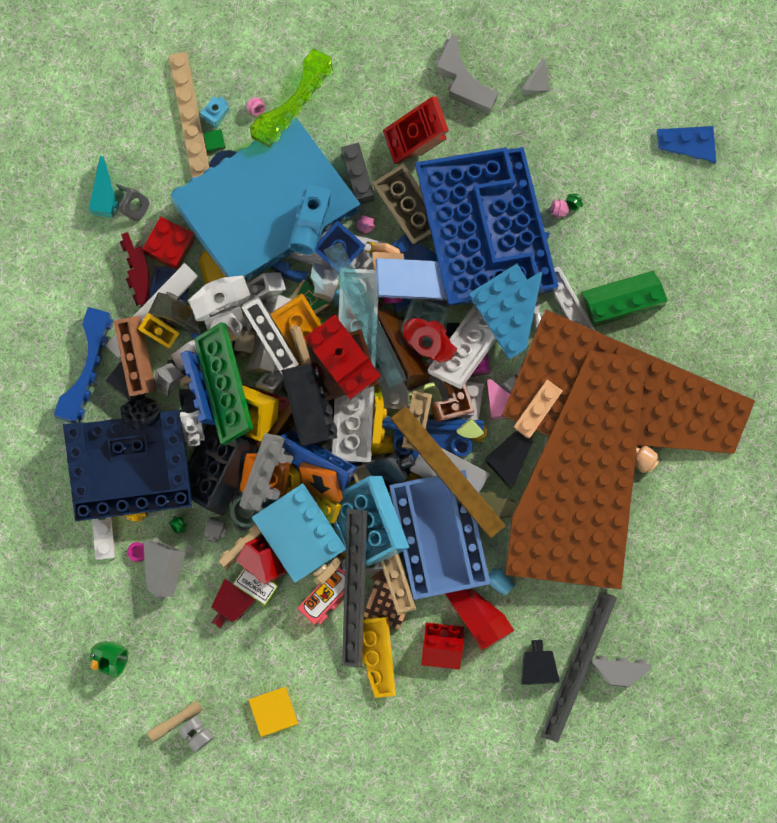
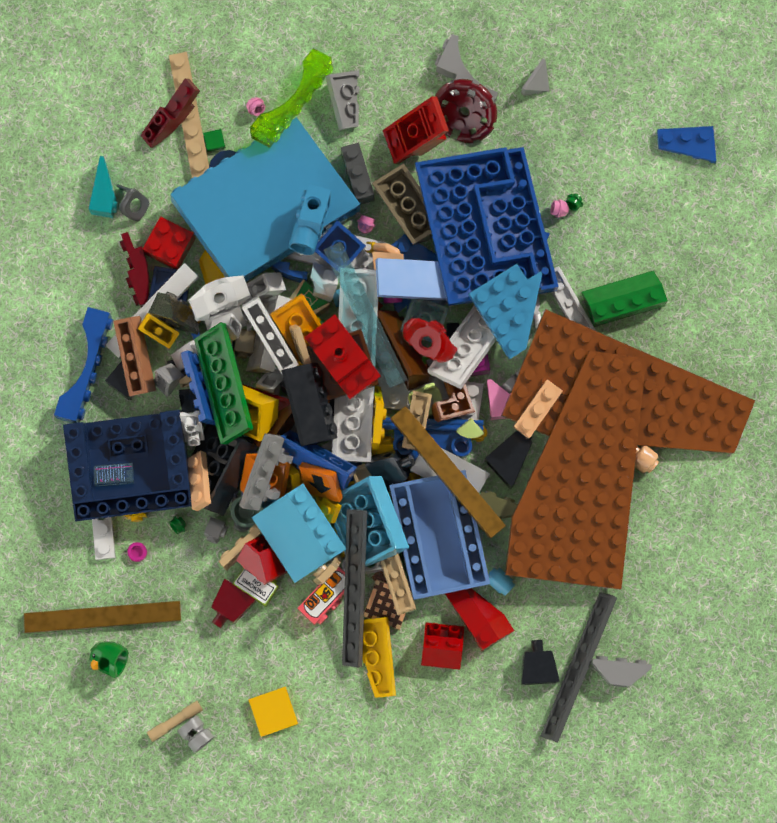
black tile [120,394,160,429] -> none
light grey slope [144,540,185,599] -> none
medium azure brick [200,96,229,129] -> none
none -> pearl gold tile [24,601,181,633]
none -> clear light blue tile [94,463,134,487]
none -> dark red slope [140,78,200,148]
none -> light nougat plate [187,451,211,511]
none -> light grey wing [325,70,359,131]
none -> dark red plate [435,79,498,143]

